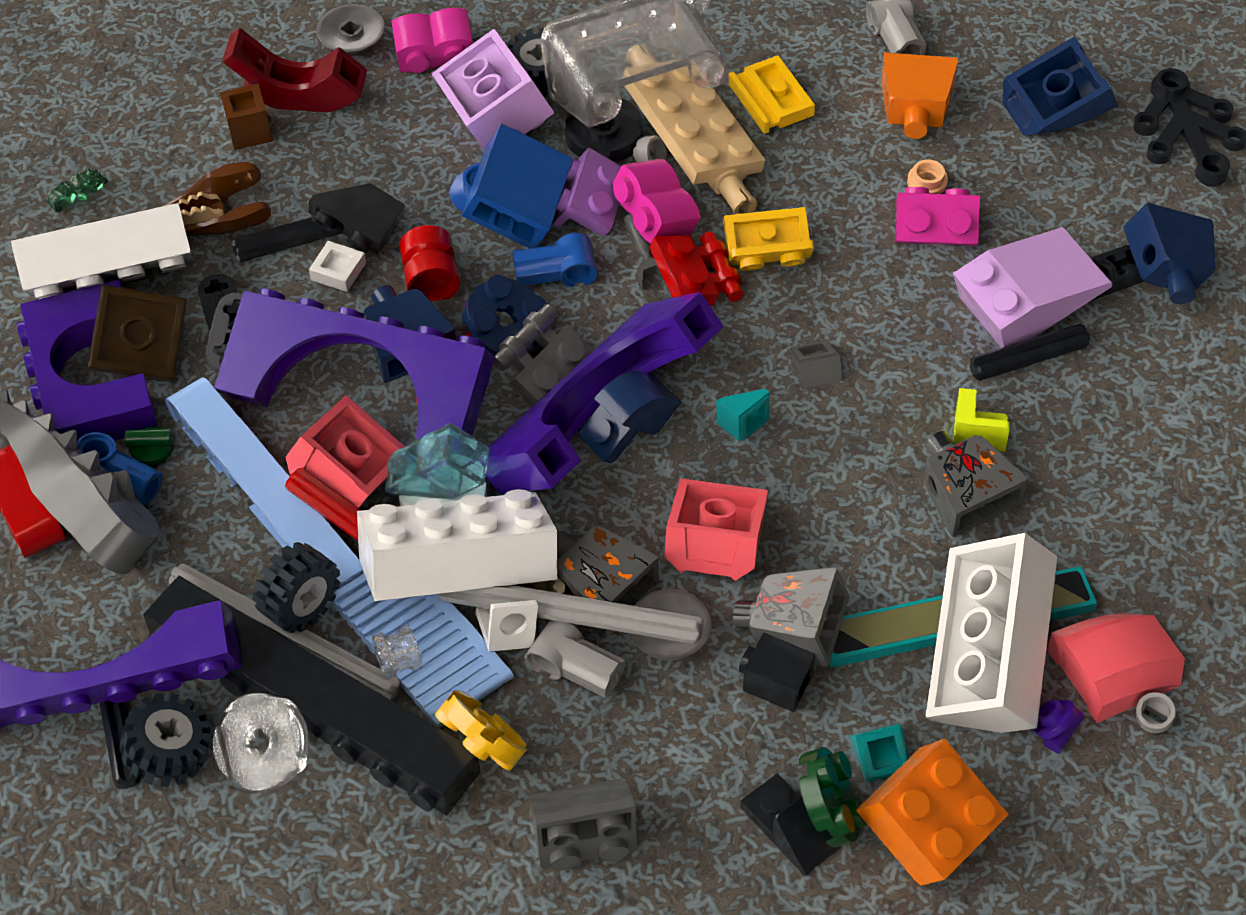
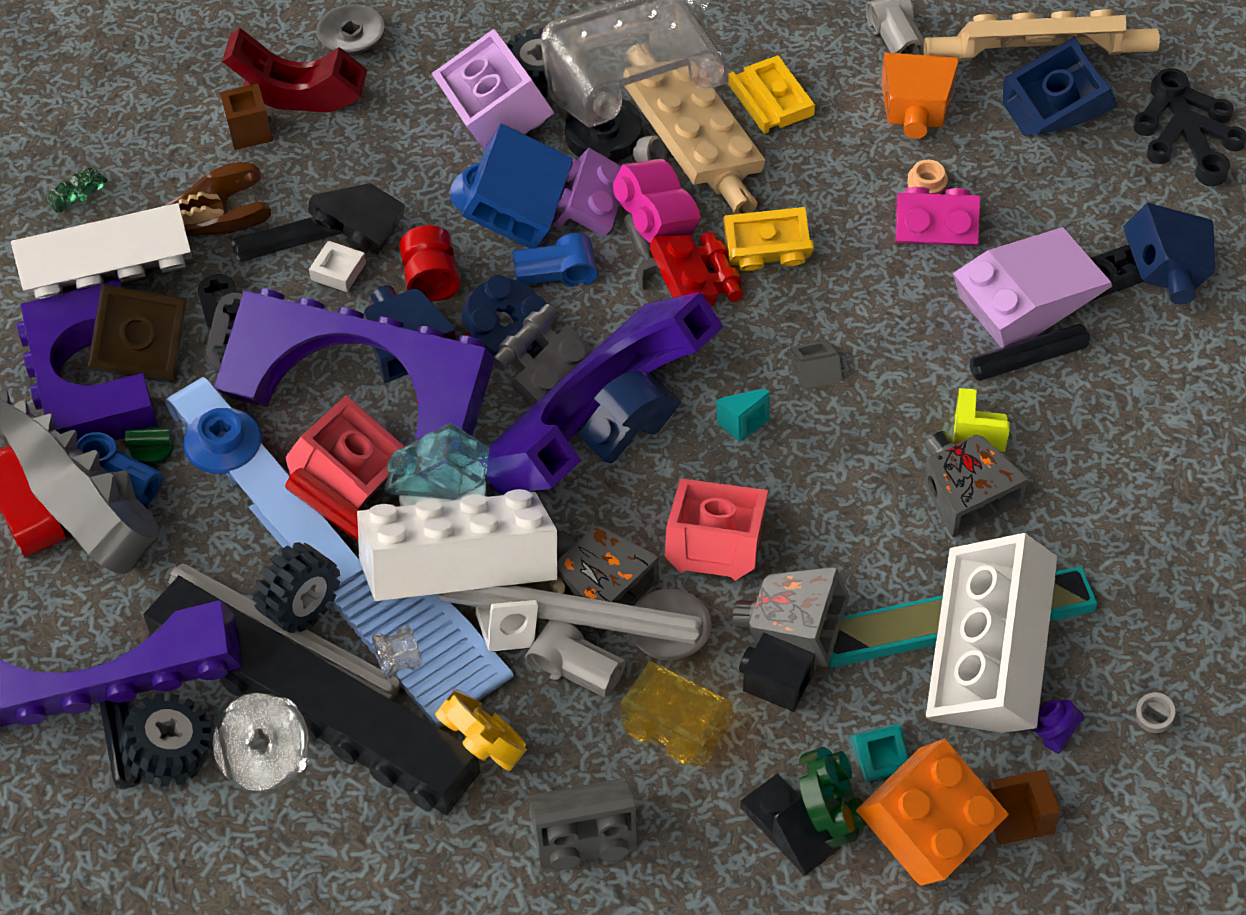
dark pink brick [392,8,473,73] -> none
coral slope [1047,613,1185,723] -> none
none -> blue piece [183,408,263,474]
none -> clear yellow piece [621,661,732,767]
none -> tan plate [923,9,1160,61]
none -> reddish brown panel [987,769,1061,844]

